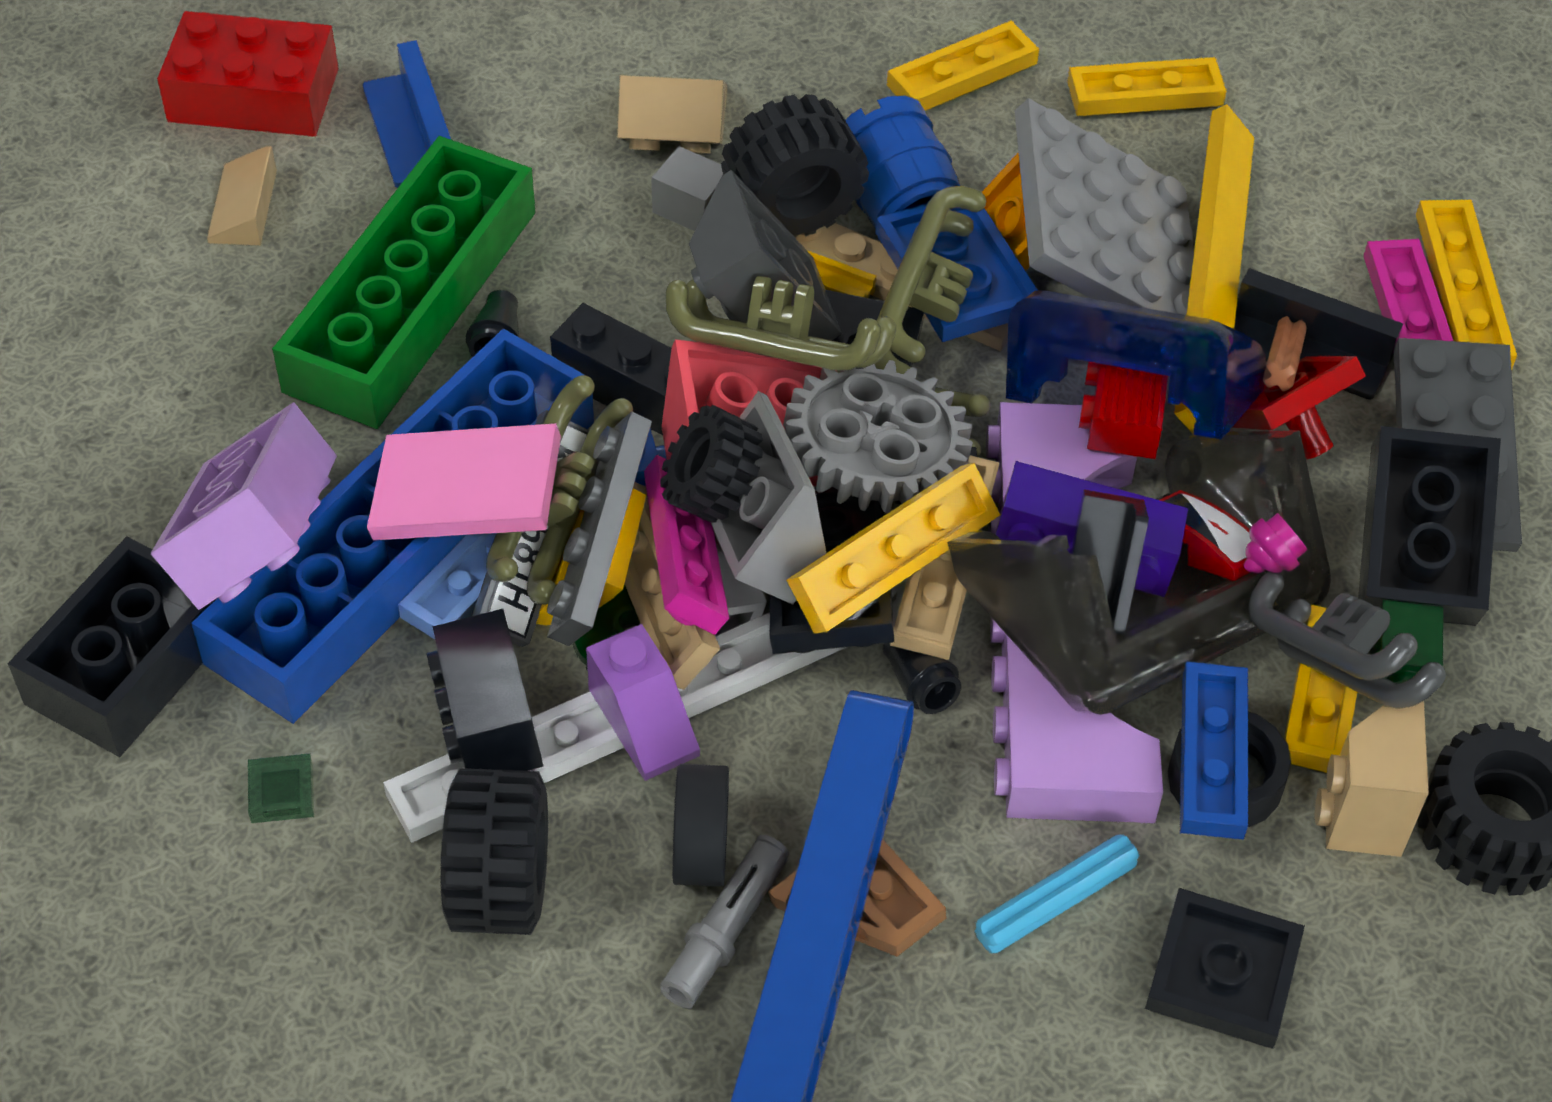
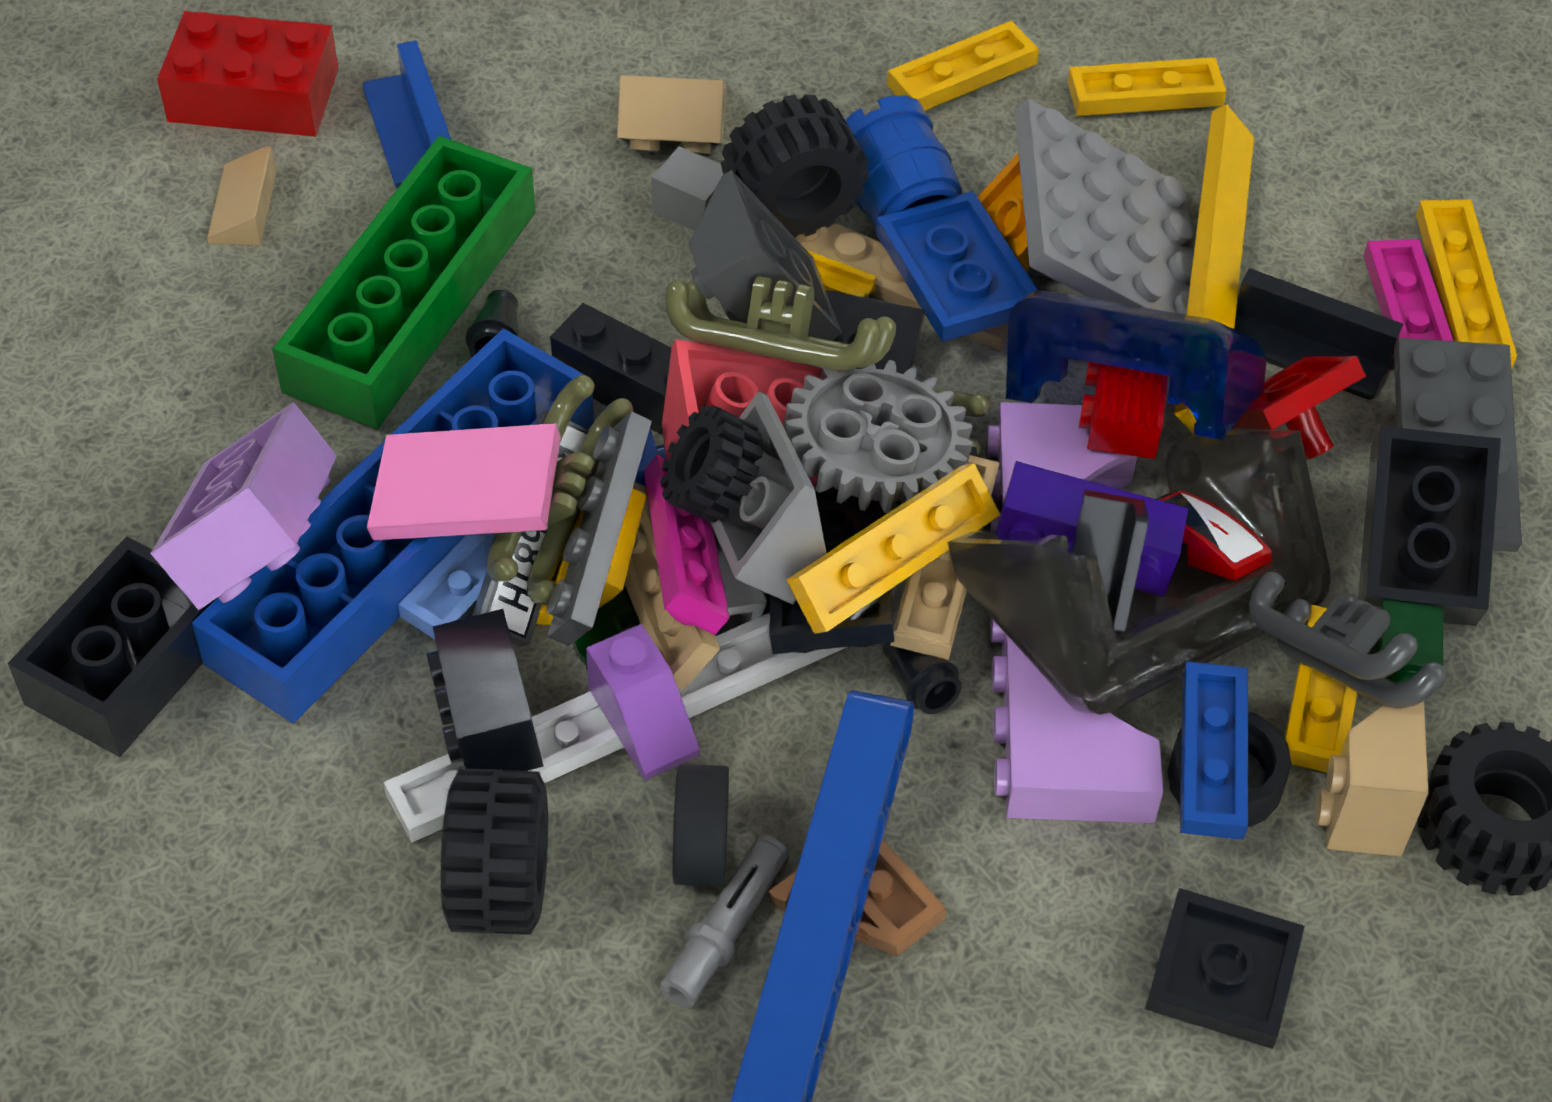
clear green tile [248,753,314,823] -> none
olive piece [875,186,986,374] -> none
medium azure axle [975,834,1139,953] -> none
dark pink plate [1244,513,1308,573] -> none
nougat axle [1263,316,1307,392] -> none

